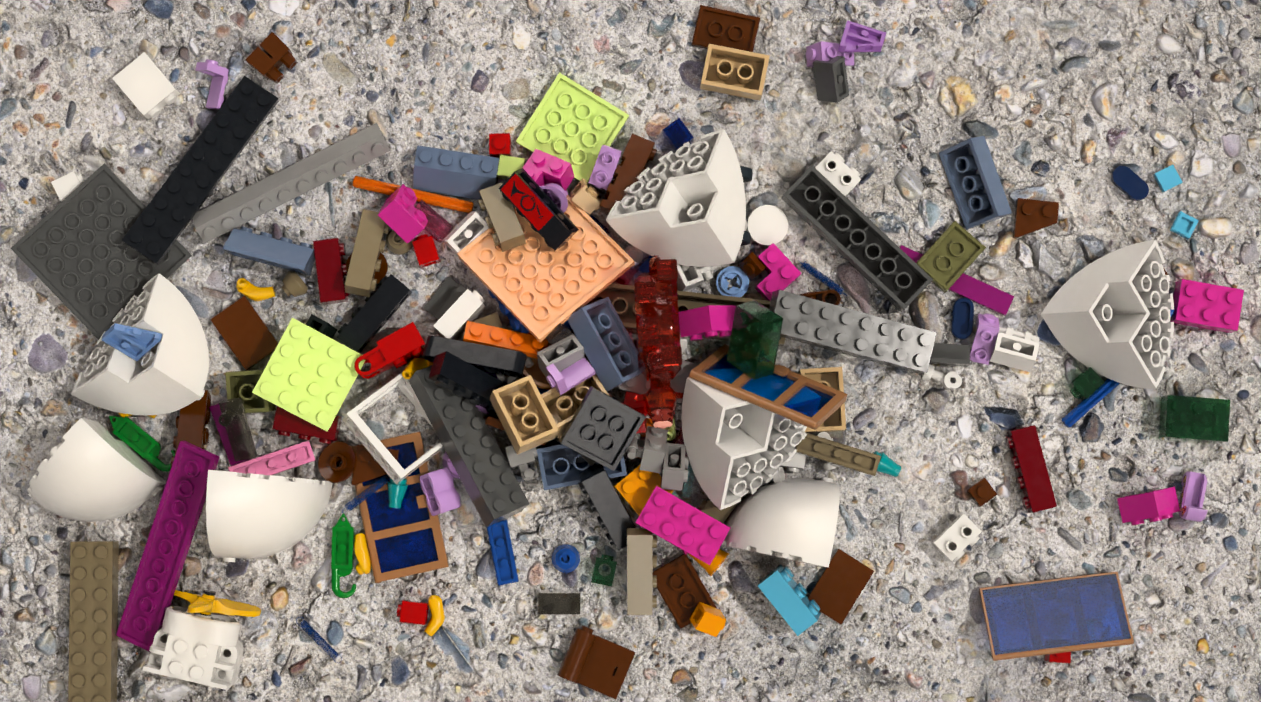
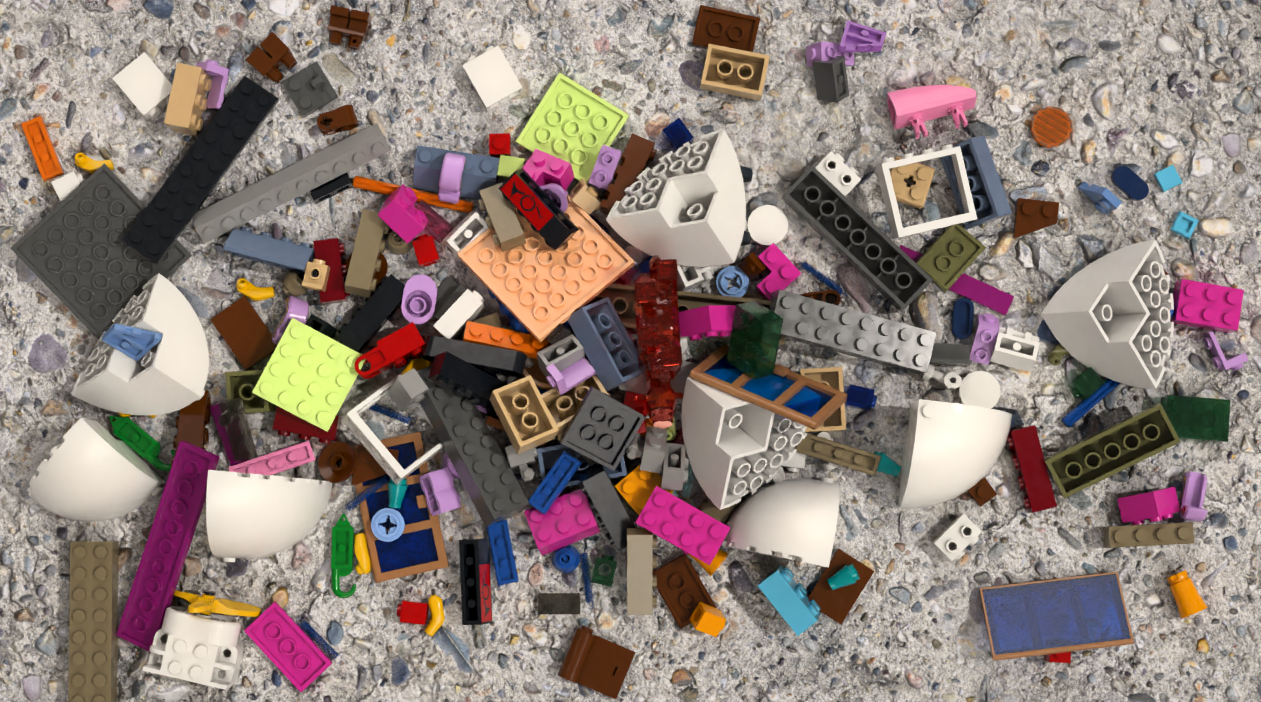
none -> orange plate [21,116,64,182]
none -> yellow arm [74,152,115,174]
none -> tan brick [164,63,212,136]
none -> dark pink plate [244,601,333,692]
none -> lavender animal [272,295,309,344]
none -> dark grey hinge [282,61,339,118]
none -> tan brick [301,259,330,292]
none -> black panel [310,173,353,204]
none -> reddish brown piece [317,105,359,136]
none -> reddish brown hips [327,5,372,50]
none -> blue piece [358,399,416,425]
none -> light blue gear [371,508,405,542]
none -> light grey brick [387,368,429,412]
none -> lavender piece [401,274,437,324]
none -> lavender animal [438,153,466,204]
none -> black brick [459,538,493,625]
none -> white brick [462,46,523,112]
none -> dark pink brick [524,489,600,555]
none -> blue tile [528,451,582,515]
none -> blue piece [580,547,594,609]
none -> teal cone [827,564,860,590]
none -> clear blue brick [845,384,877,411]
none -> white window [876,144,977,239]
none -> bright pink piece [886,85,977,139]
none -> tan brick [890,156,935,209]
none -> white brick [897,399,1012,509]
none -> white tile [958,371,1000,409]
none -> tile [1030,107,1072,148]
none -> olive brick [1045,402,1181,498]
none -> olive arm [1048,345,1070,366]
none -> medium blue wing [1078,182,1122,214]
none -> dark tan brick [1103,522,1194,548]
none -> light orange plant [1167,570,1208,619]
none -> lavender bracket [1203,331,1249,372]

